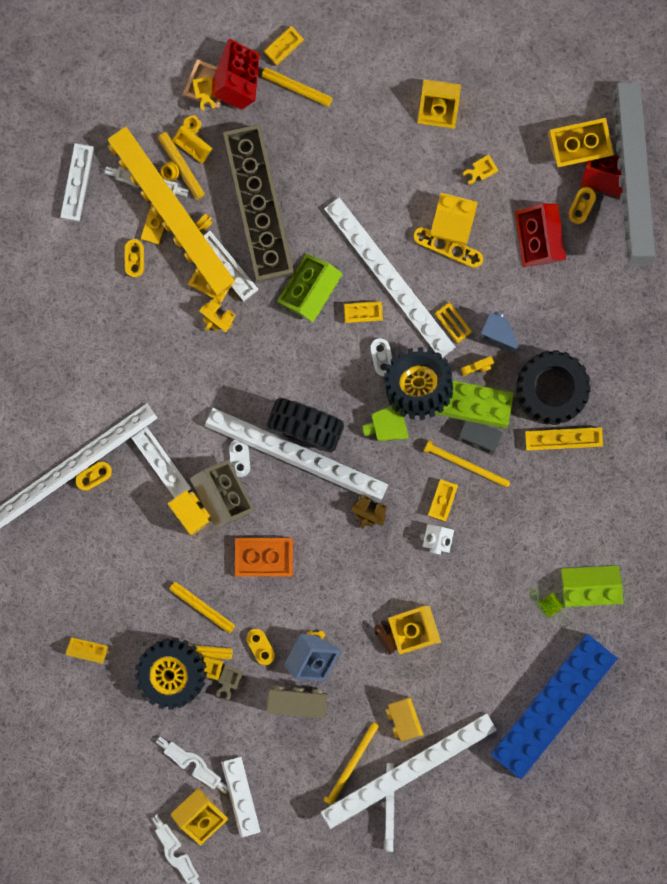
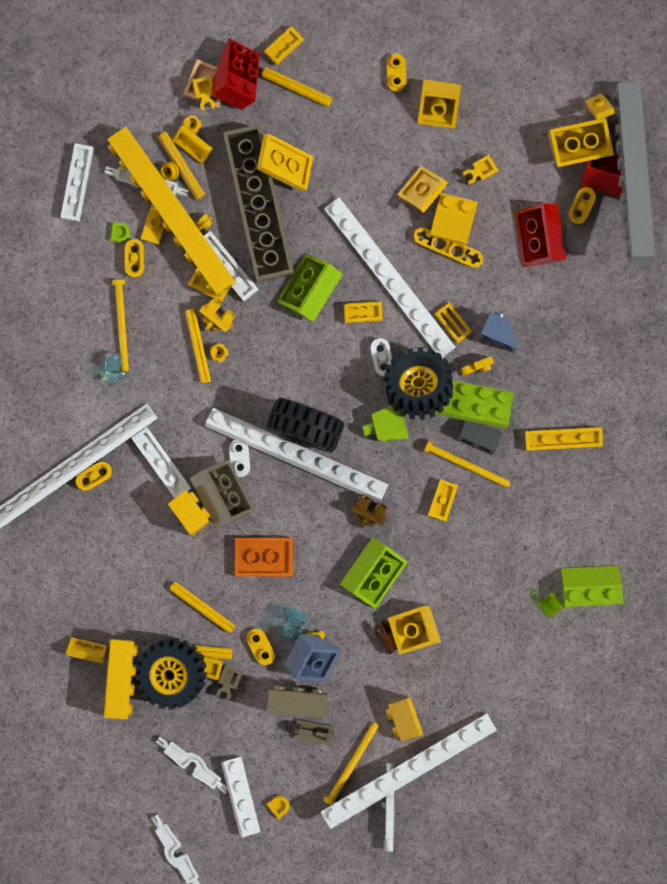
yellow slope [170,788,228,846] -> none
white brick [423,524,454,555] -> none
blue brick [490,634,618,780] -> none
black tyre [516,350,591,425] -> none
none -> clear light blue animal [100,352,126,382]
none -> yellow slope [103,639,137,719]
none -> lime tile [110,222,131,243]
none -> yellow bar [112,280,129,372]
none -> yellow axle [185,309,211,384]
none -> yellow plate [210,343,228,362]
none -> yellow plate [257,133,313,192]
none -> yellow tile [266,796,289,819]
none -> clear light blue wheel [276,607,309,640]
none -> dark tan hinge [293,720,335,745]
none -> lime slope [340,537,408,609]
none -> yellow plate [387,54,406,92]
none -> yellow plate [397,166,448,213]
none -> yellow plate [584,94,615,120]

